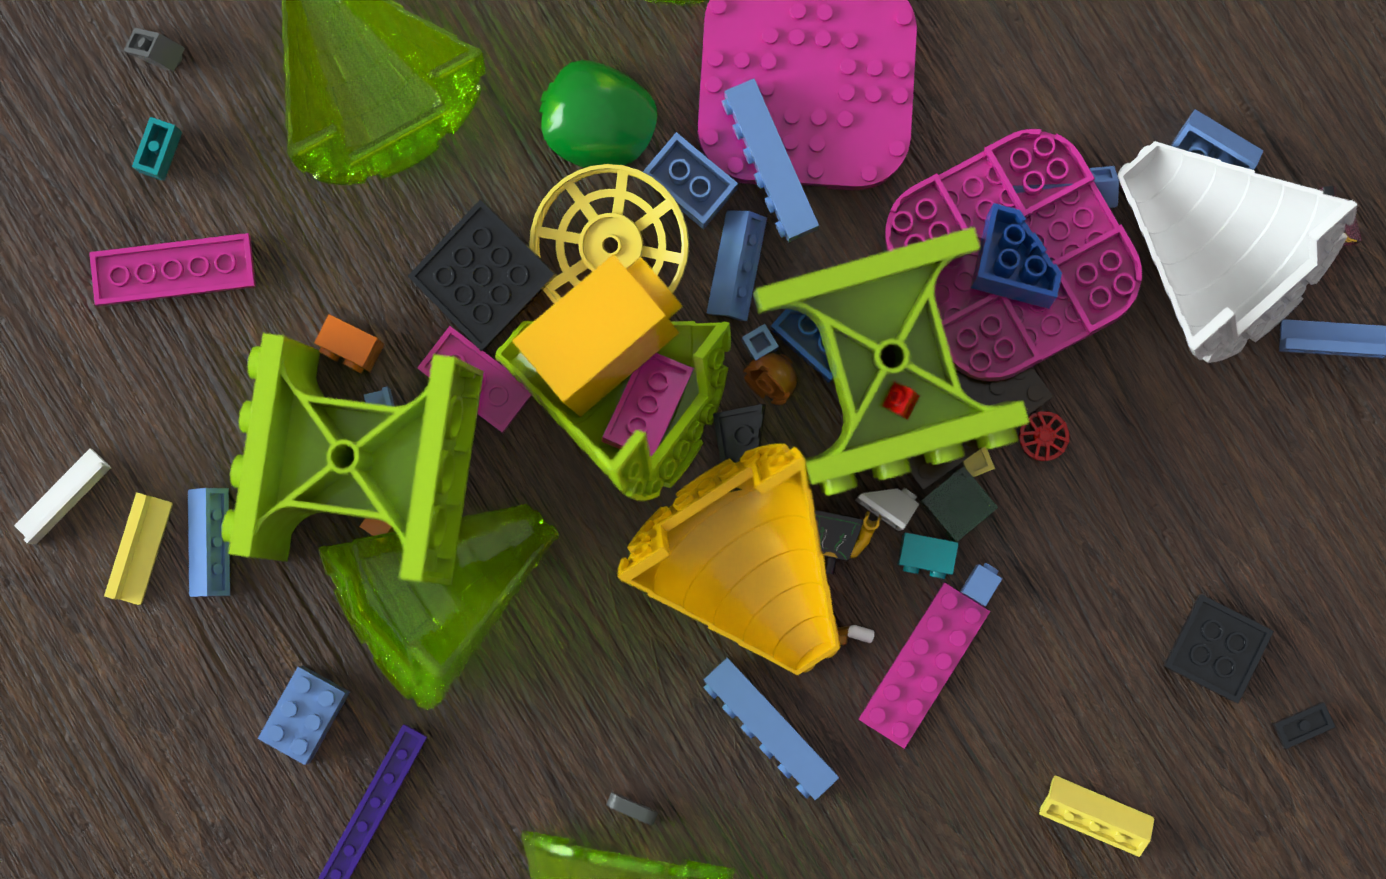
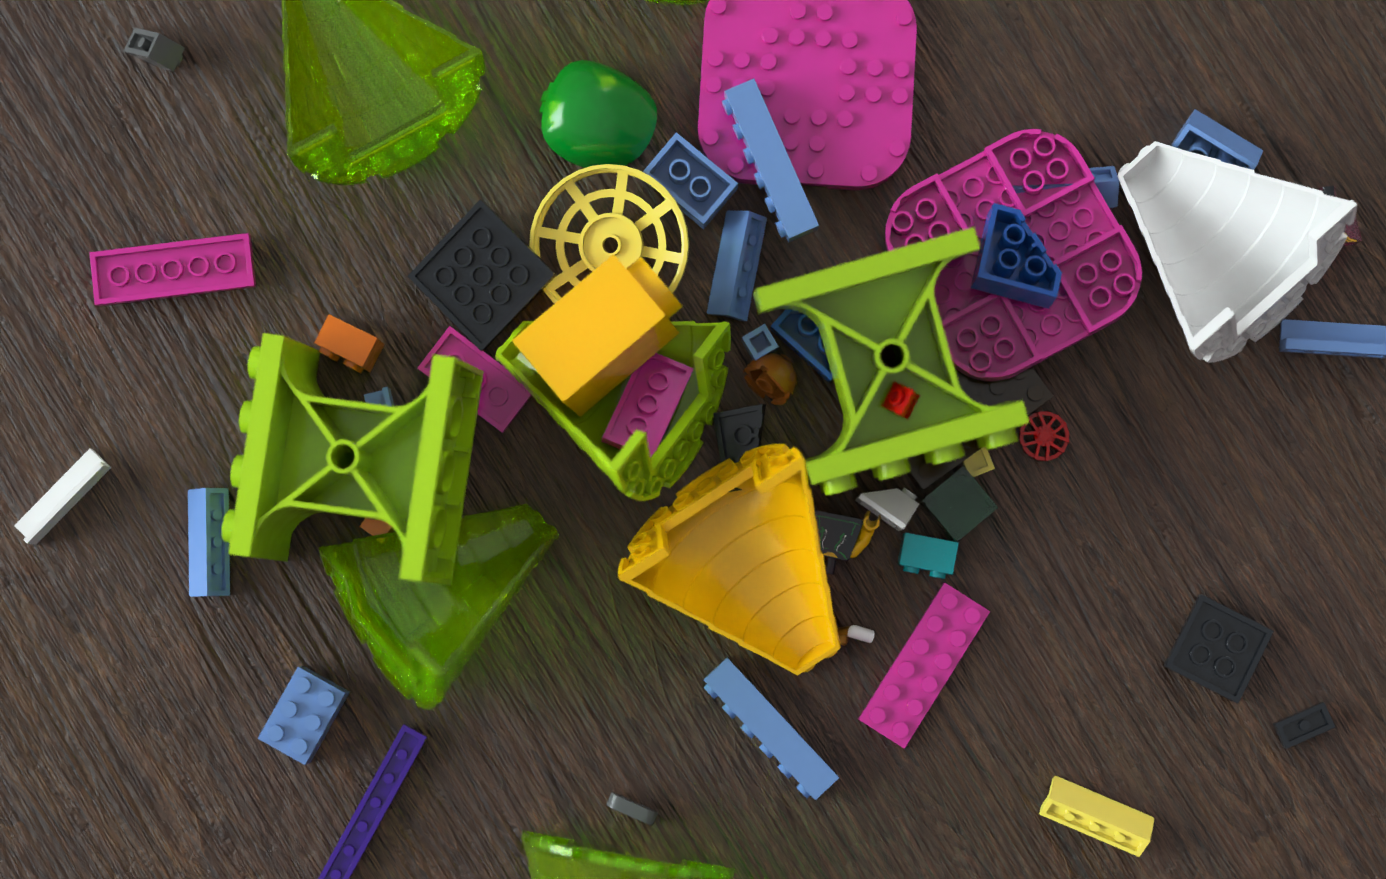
light yellow panel [104,492,173,605] -> none
teal brick [132,117,182,181] -> none
medium blue brick [960,563,1002,606] -> none

